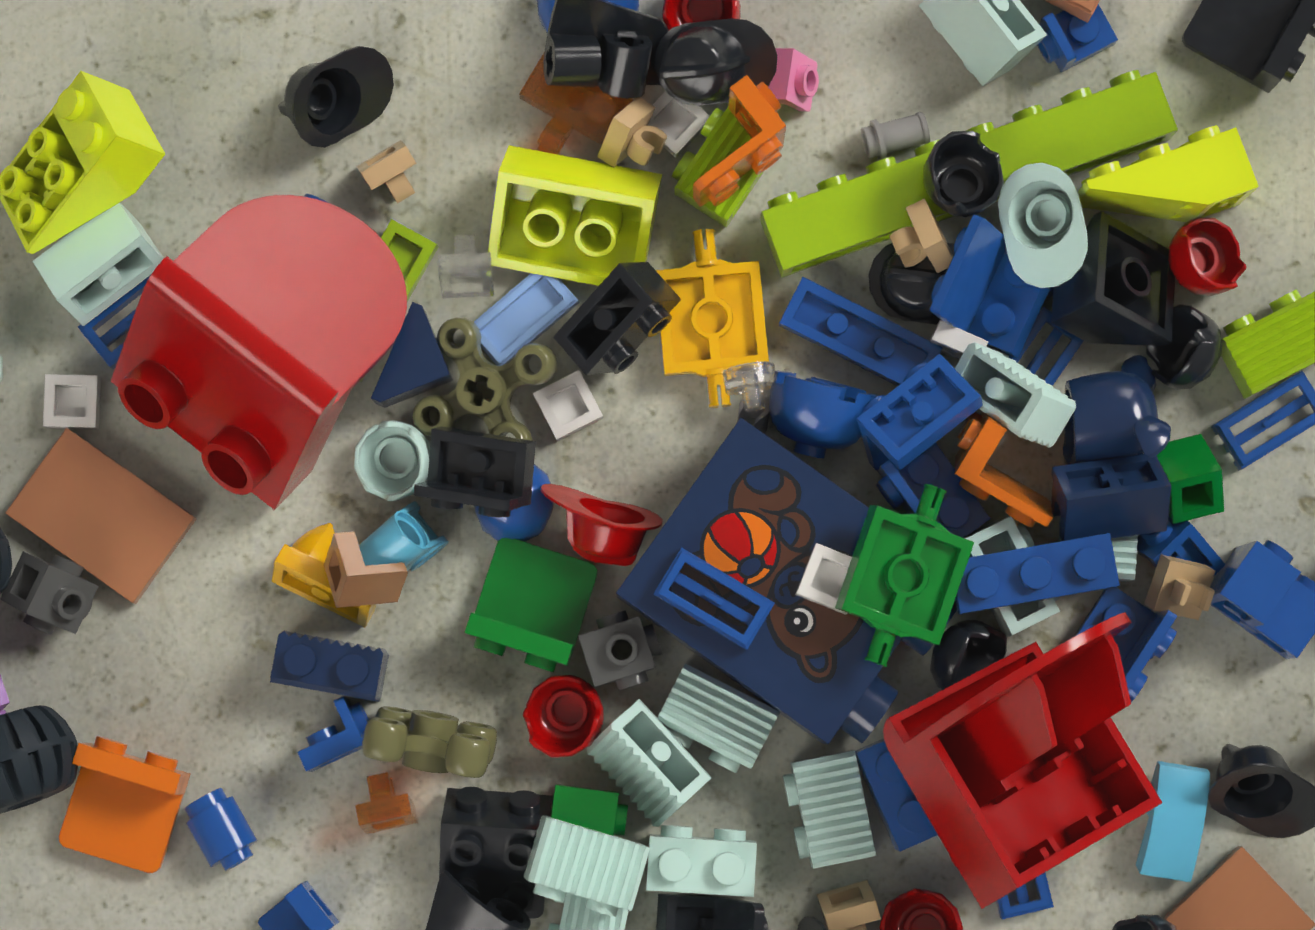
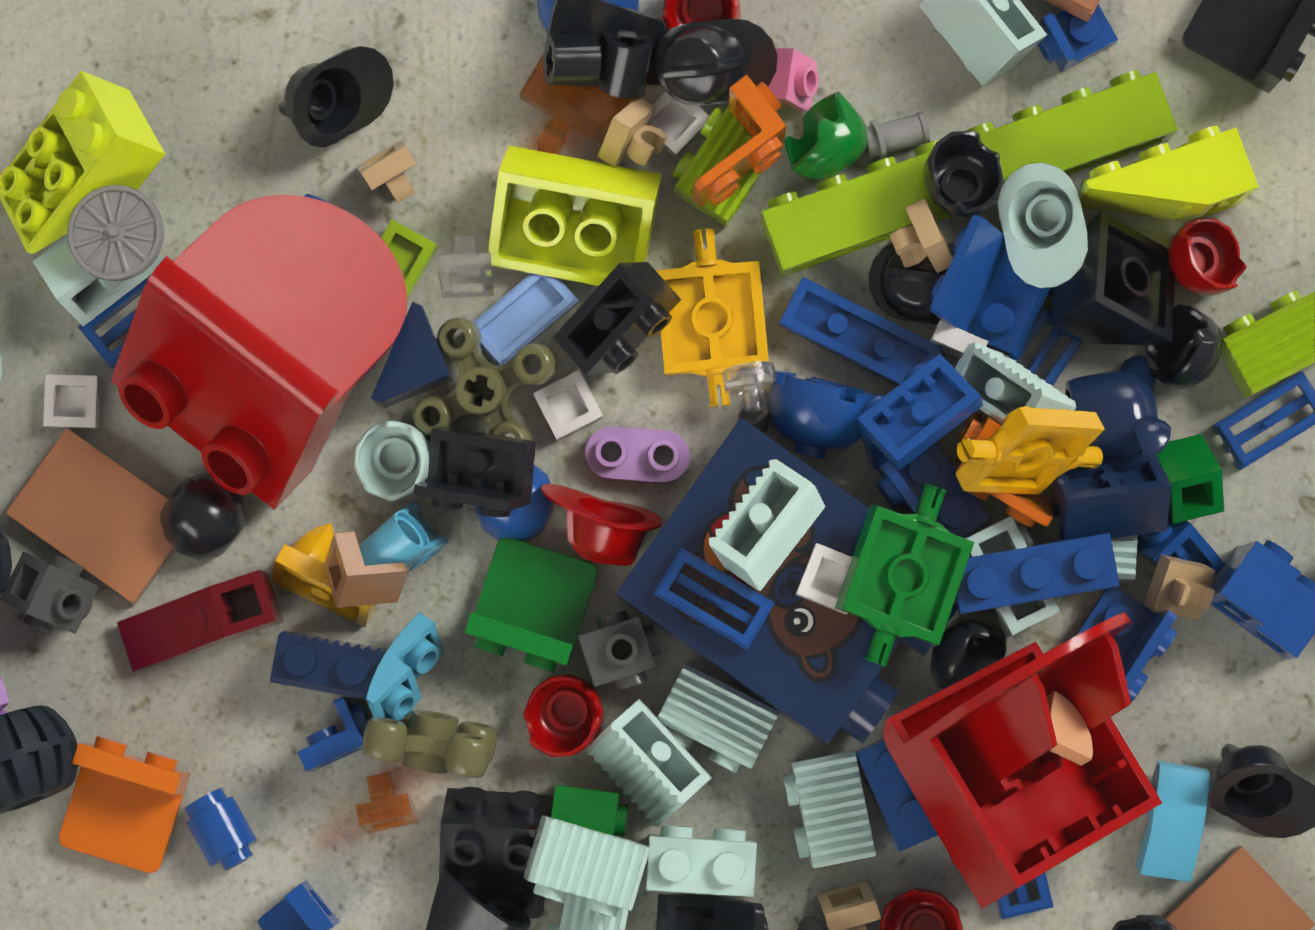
none -> light grey wheel [67,185,164,281]
none -> dark red slope [117,570,284,672]
none -> black hair [160,474,246,560]
none -> medium azure slope [366,612,445,721]
none -> lavender plate [585,427,690,484]
none -> light aqua brick [709,459,826,591]
none -> green hair [784,91,867,179]
none -> yellow plate [955,406,1105,495]
none -> light nougat tile [1046,691,1093,766]

